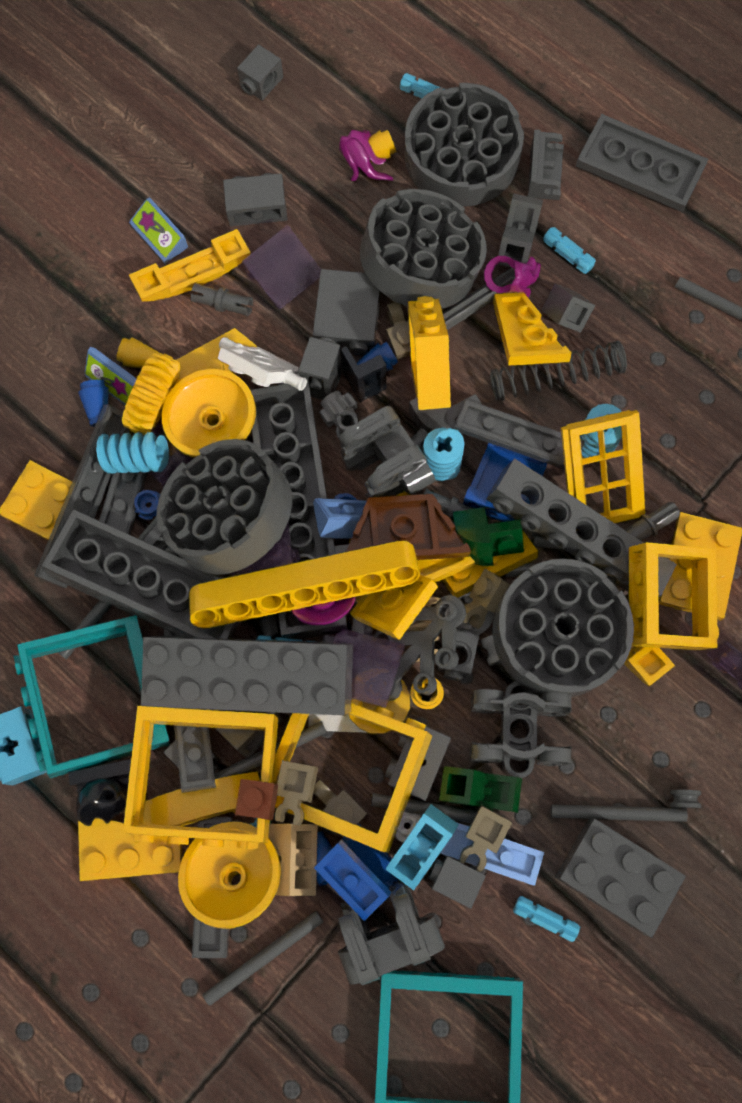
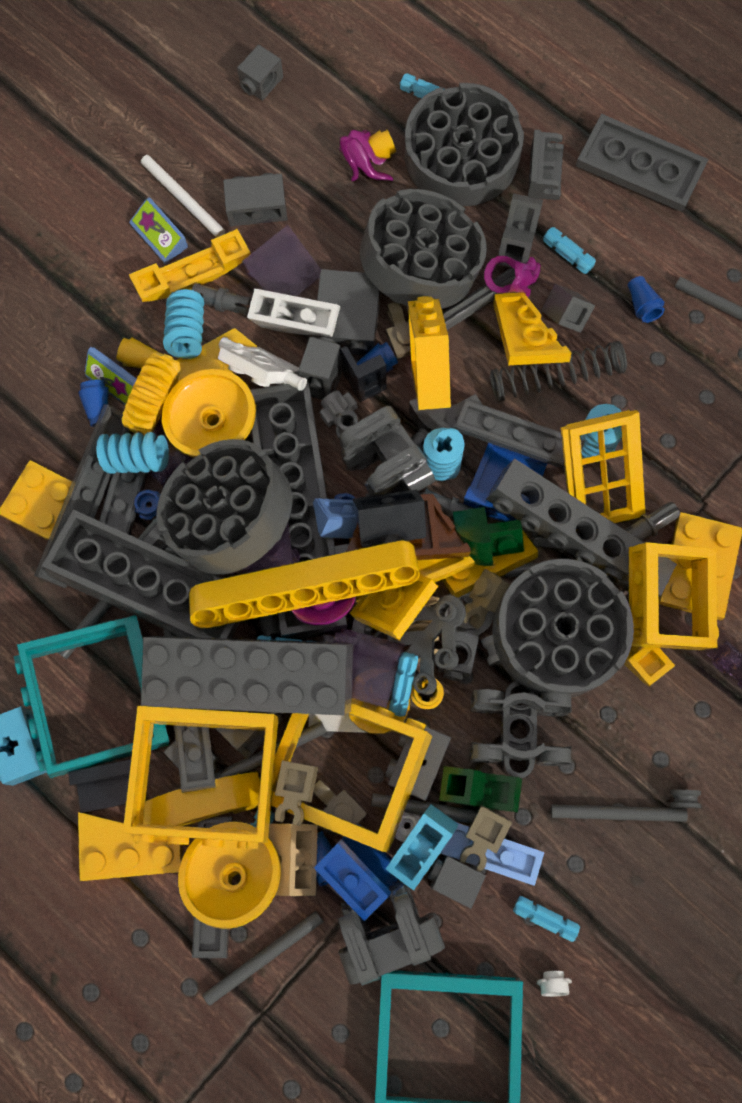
black hair [76,778,128,826] -> none
copper plate [235,779,279,820] -> none
dark grey brick [554,818,686,938] -> none
none -> white bar [141,155,225,238]
none -> medium azure piece [163,289,205,359]
none -> white slope [247,288,340,337]
none -> black panel [352,489,426,547]
none -> medium azure axle [388,652,418,717]
none -> white plate [537,971,572,997]
none -> blue cone [628,276,665,323]

